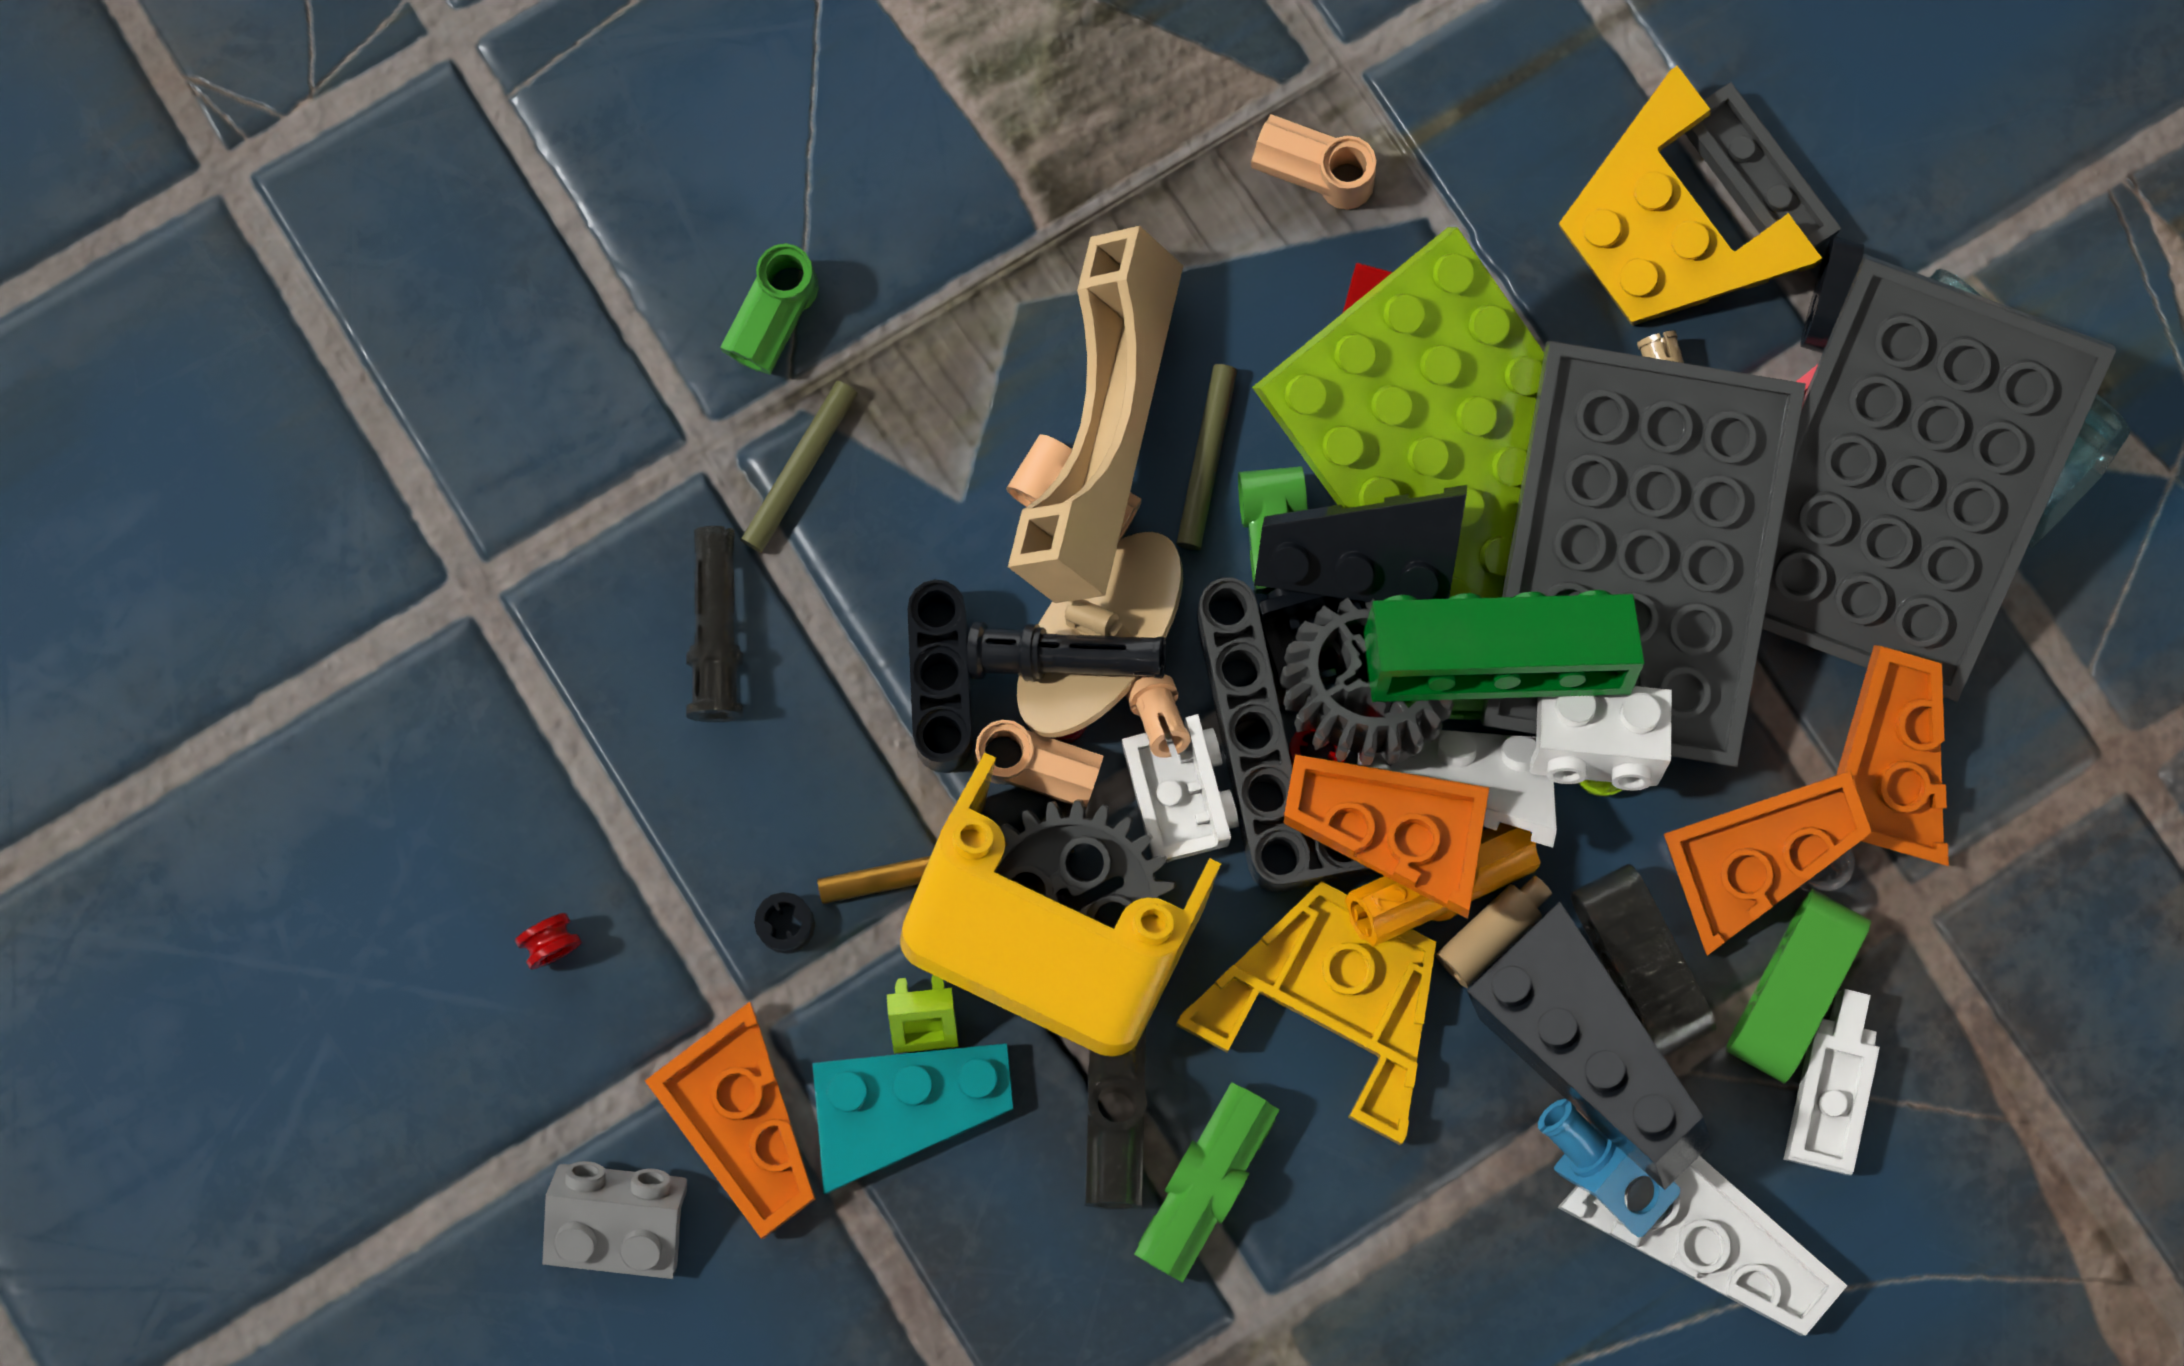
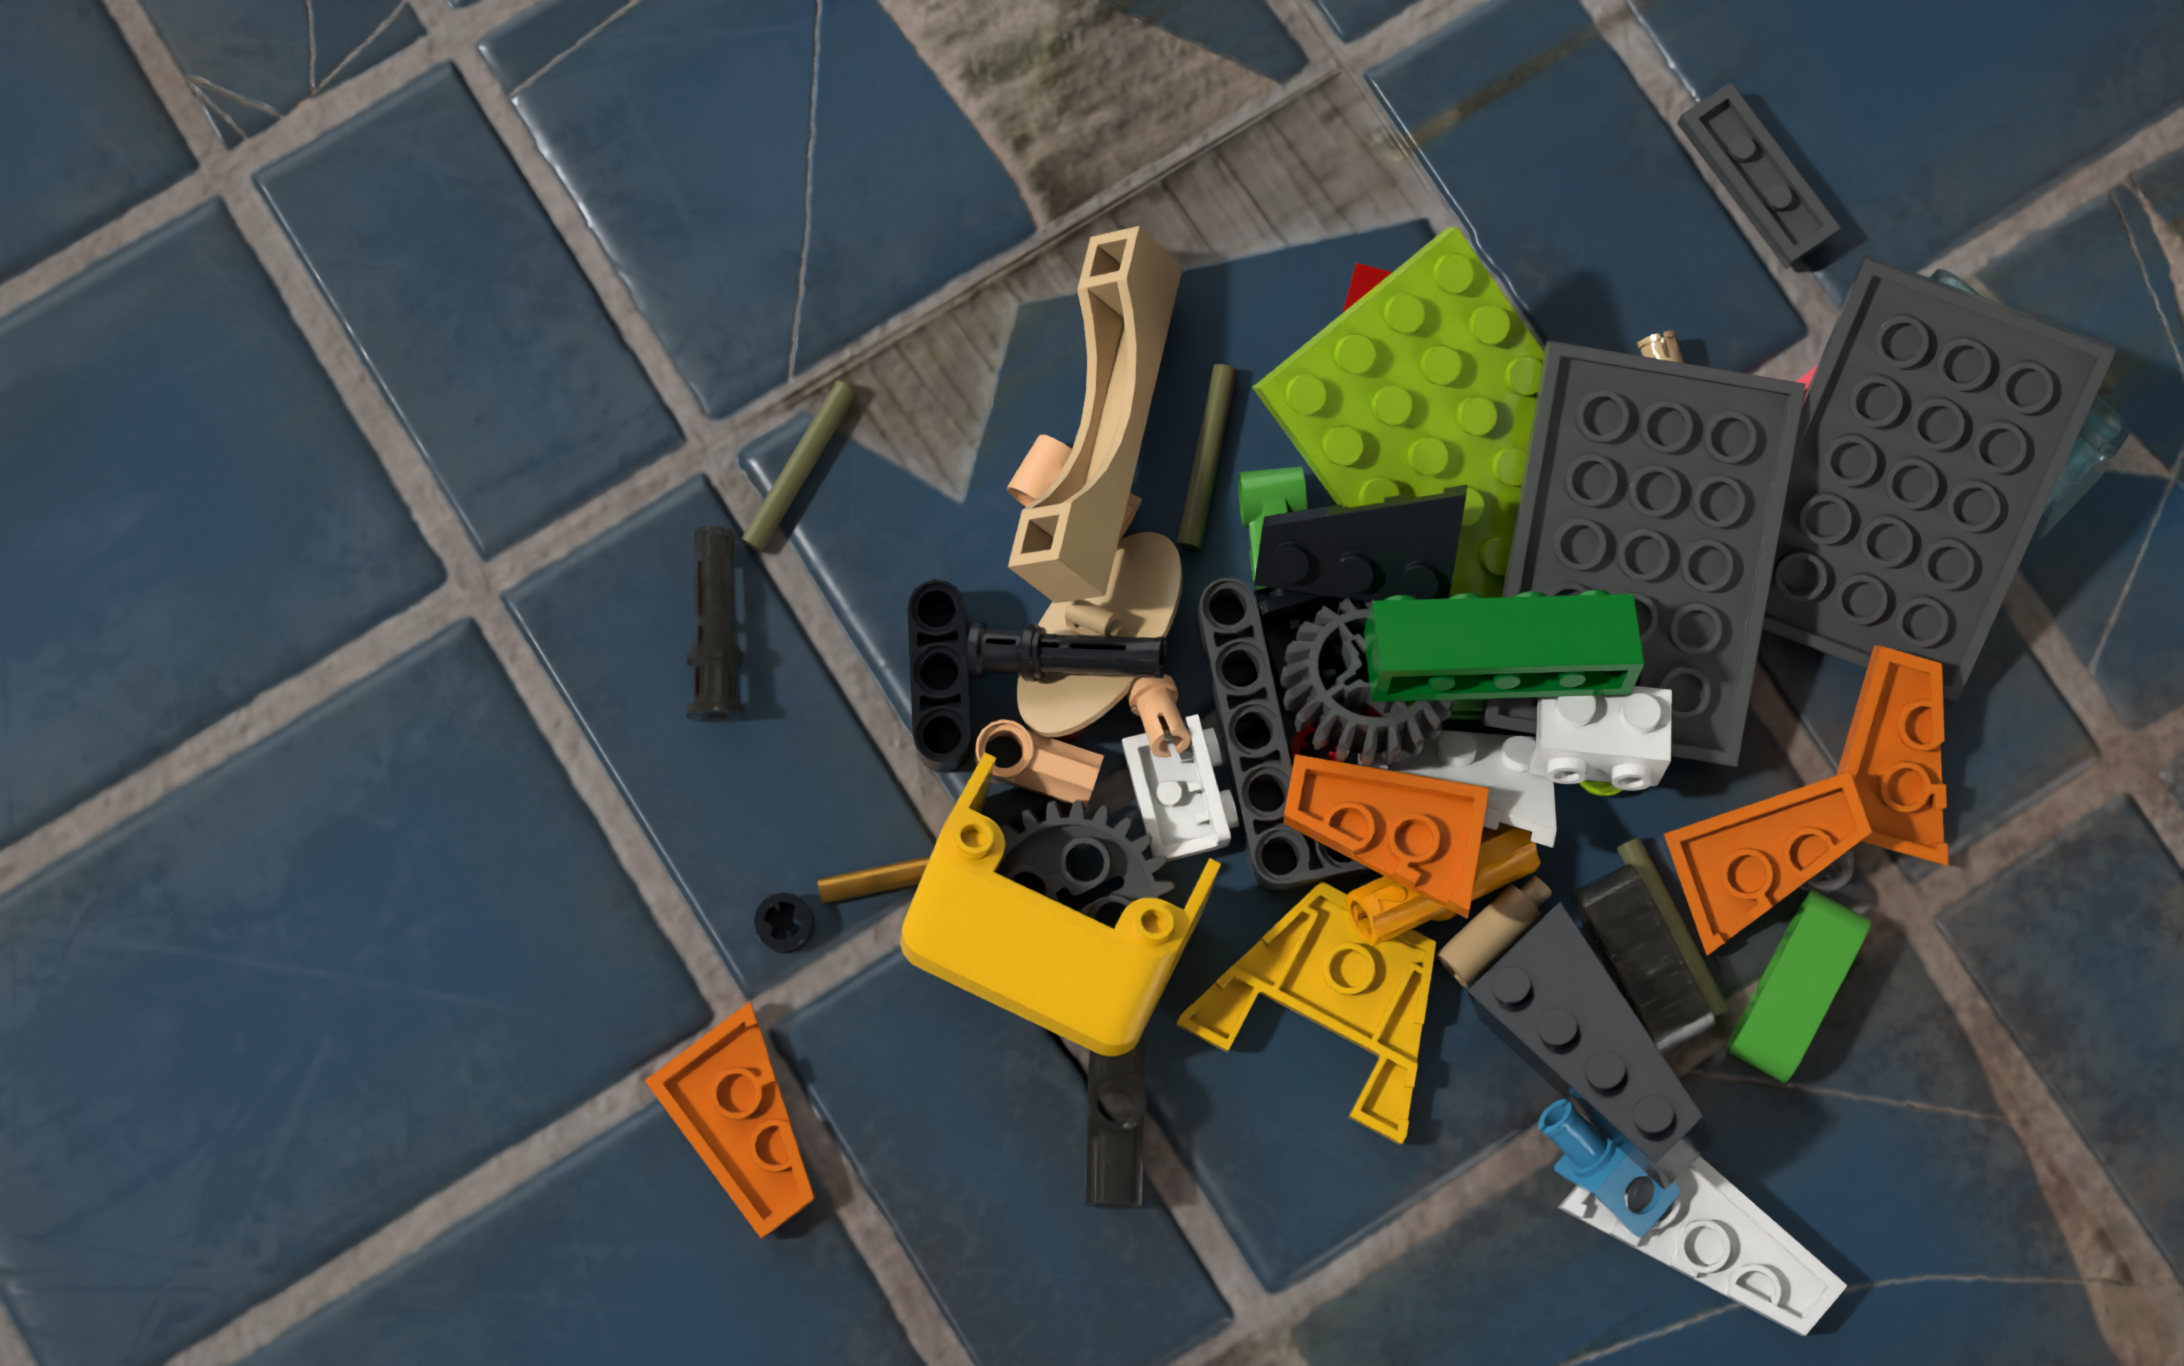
red bush [515,913,582,970] -> none
light grey bracket [542,1161,687,1279] -> none
bright green piece [720,243,819,375] -> none
teal wing [812,1043,1014,1195] -> none
lime tile [887,975,958,1054] -> none
bright green piece [1134,1082,1280,1283] -> none
light nougat piece [1251,114,1377,210] -> none
yellow wing [1559,65,1822,326] -> none
white hinge [1783,989,1880,1175] -> none
black beam [1800,236,1864,353] -> none
none -> olive bar [1617,837,1729,1021]

